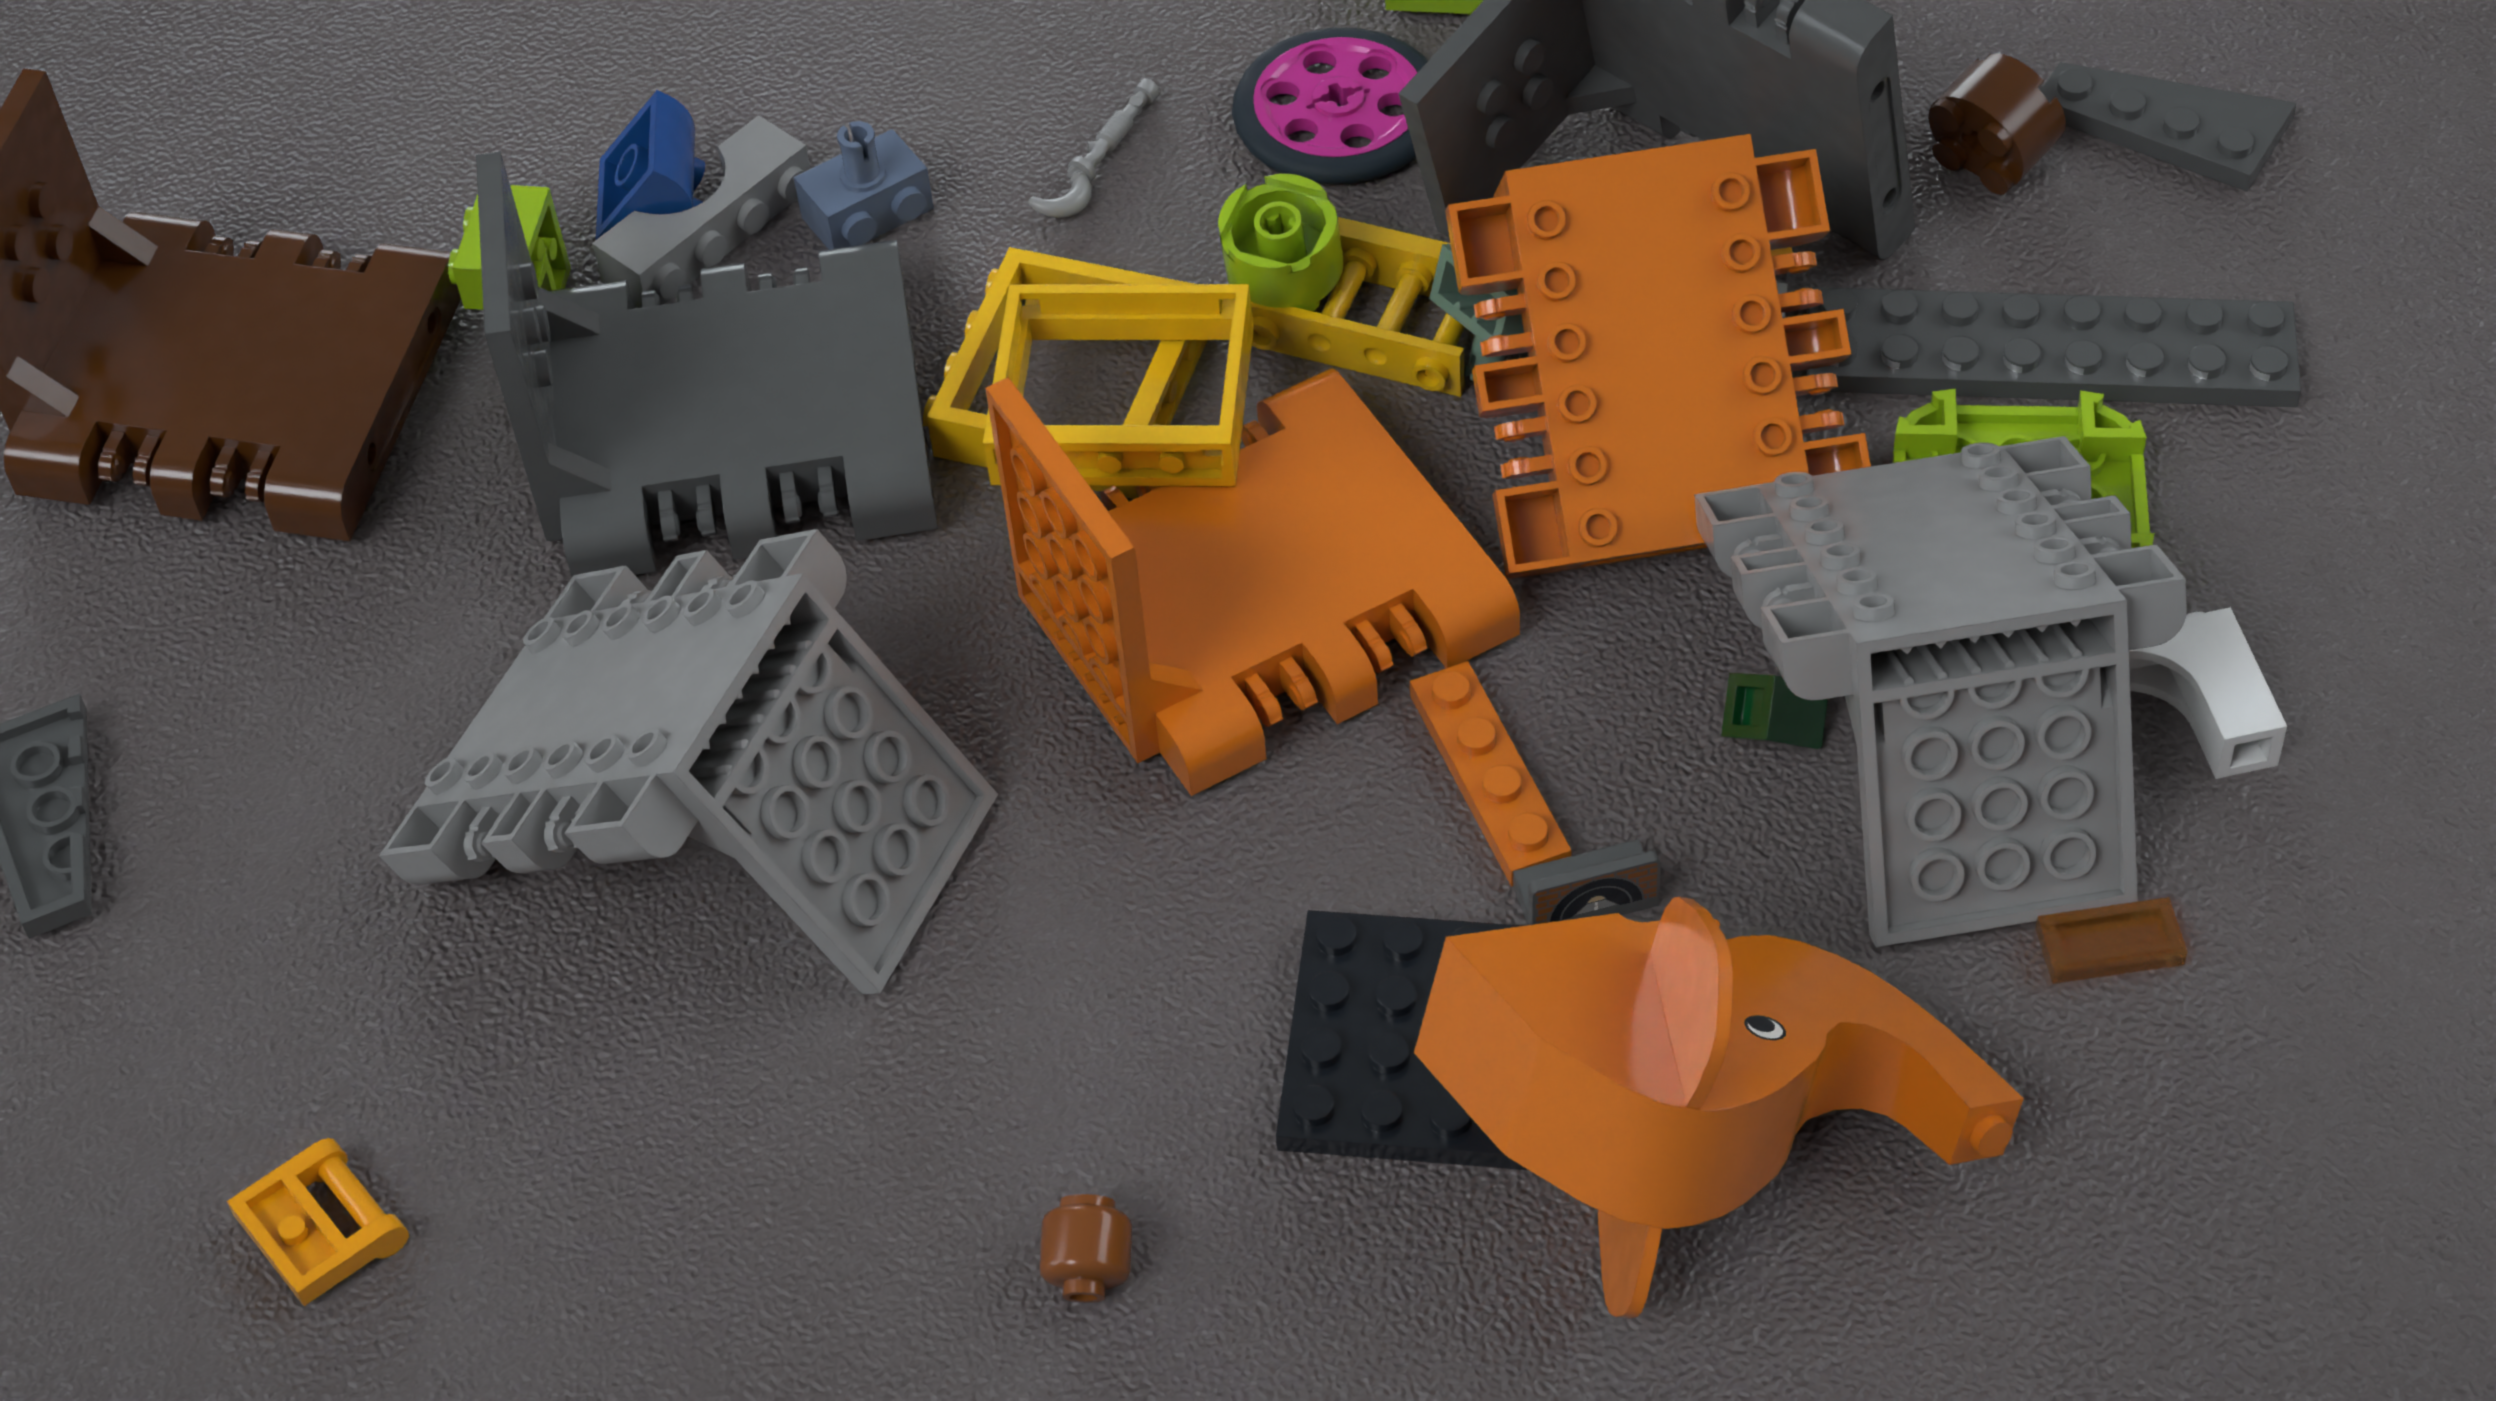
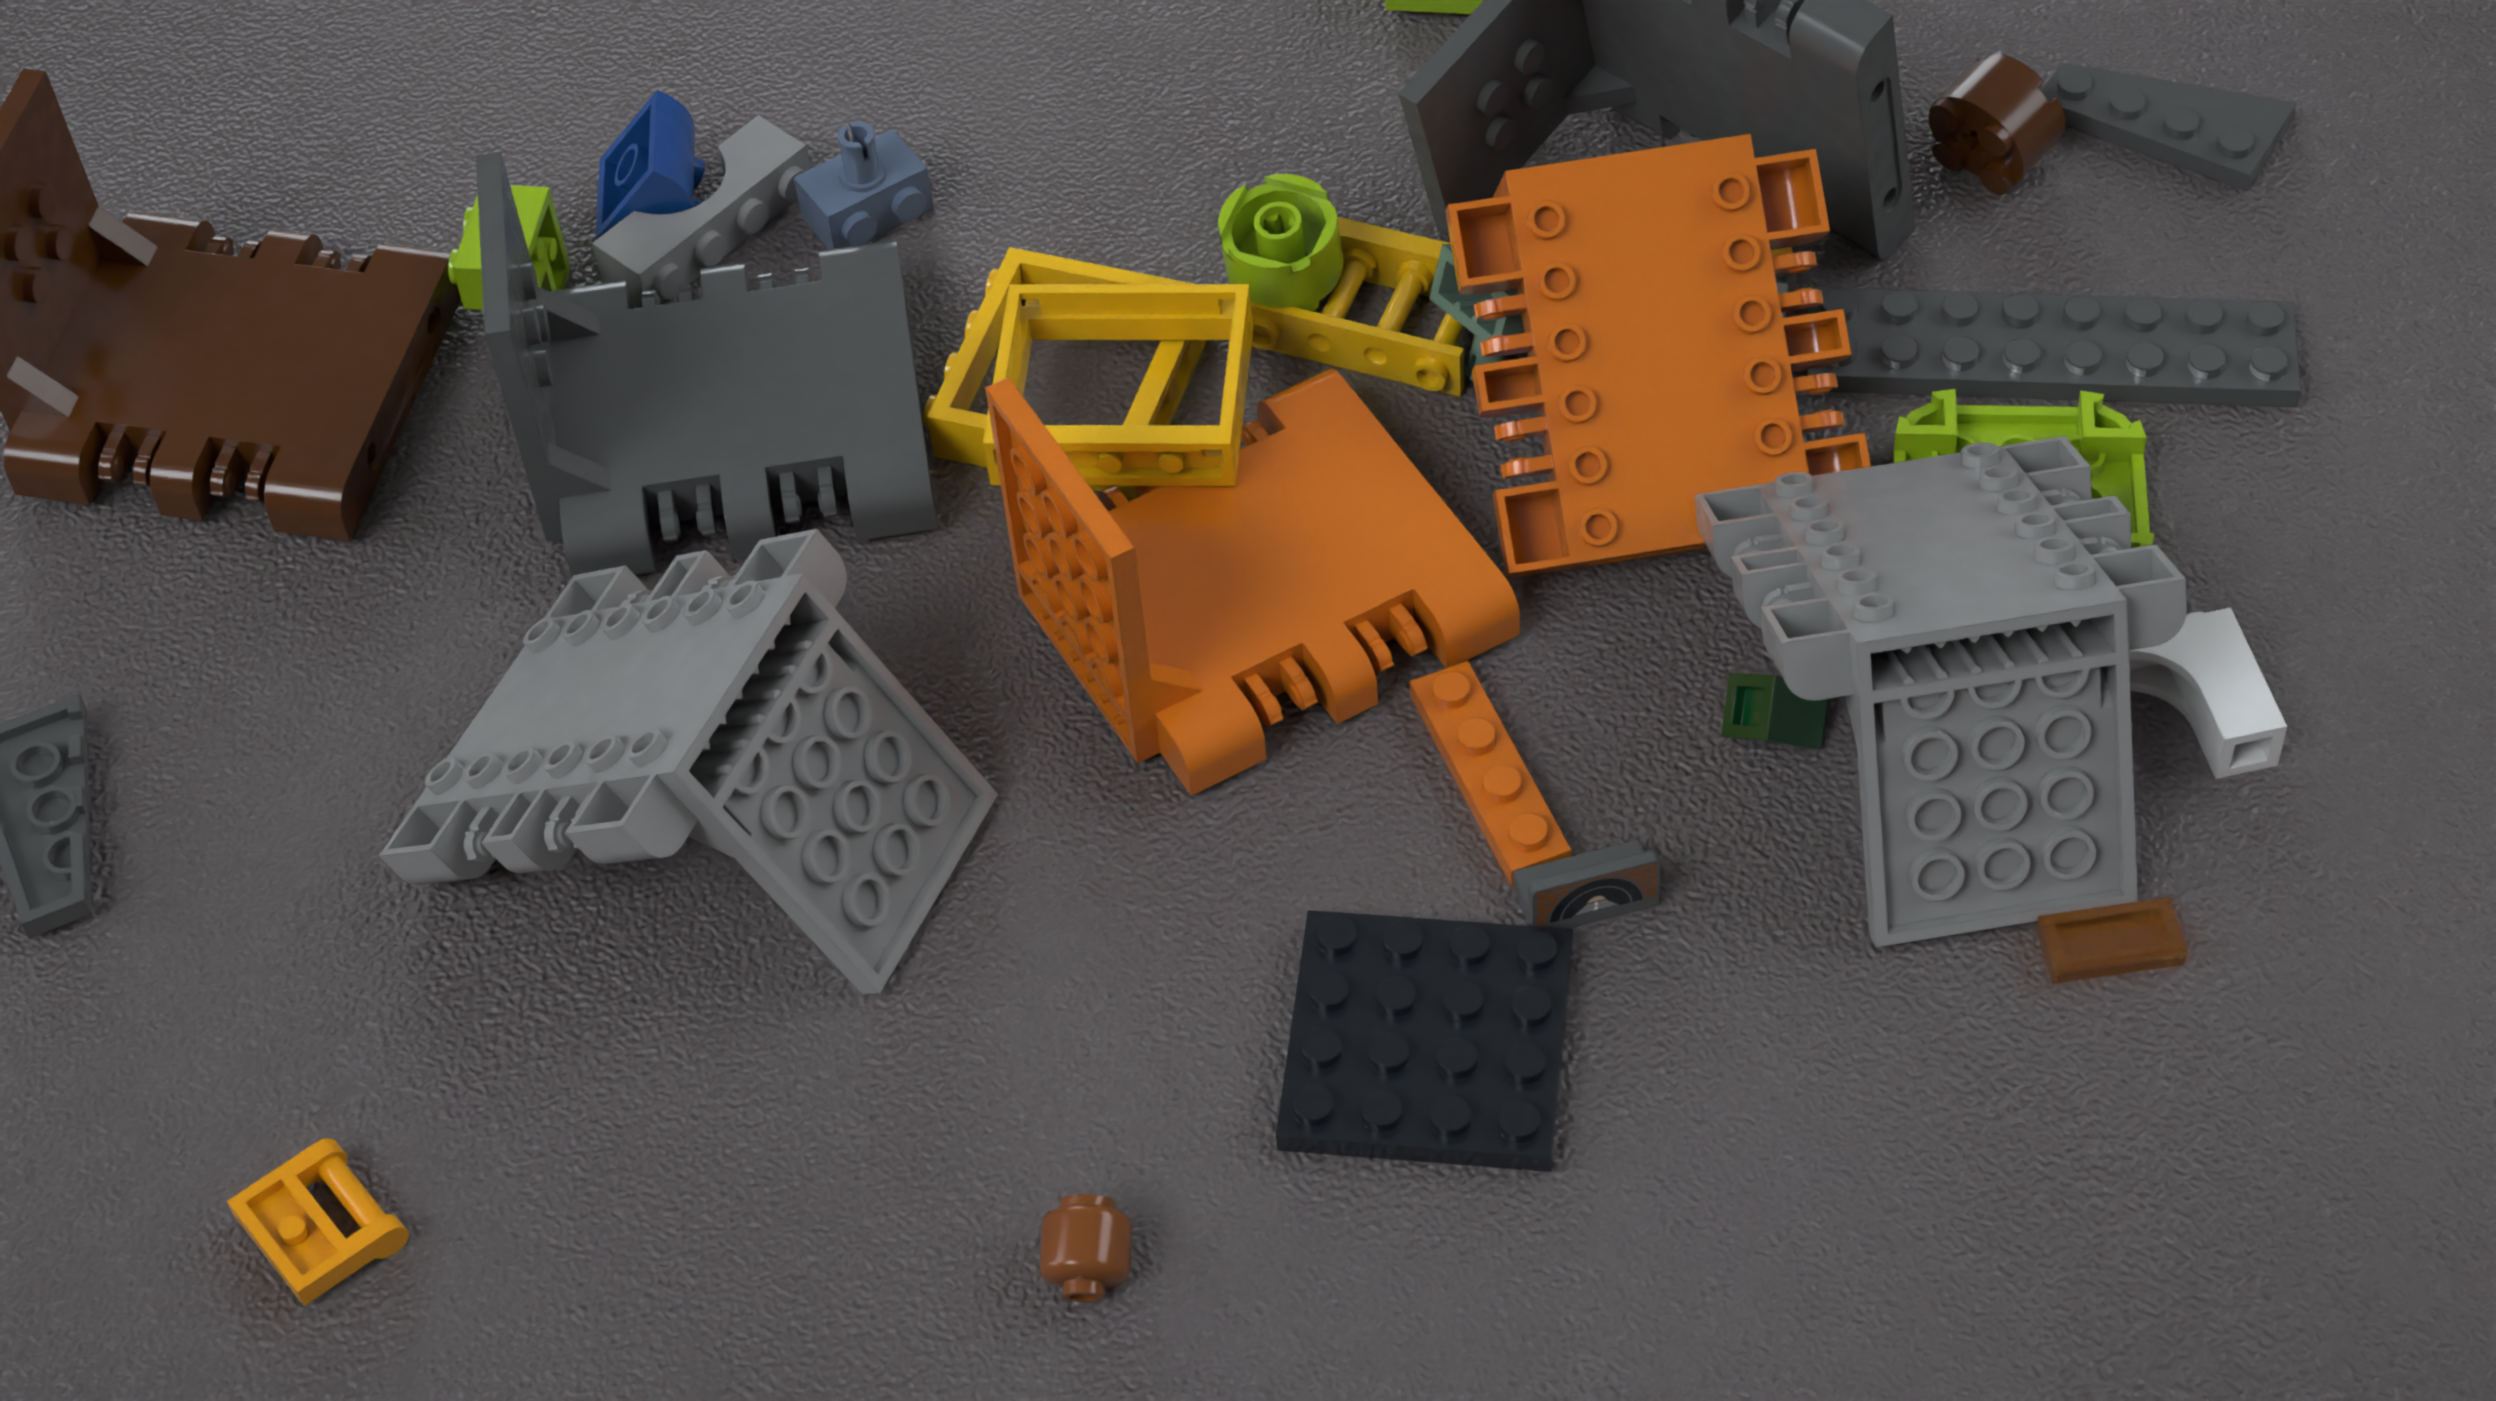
light grey piece [1028,79,1159,218] -> none
dark pink wedge [1232,28,1428,184] -> none
orange animal [1414,897,2024,1319] -> none

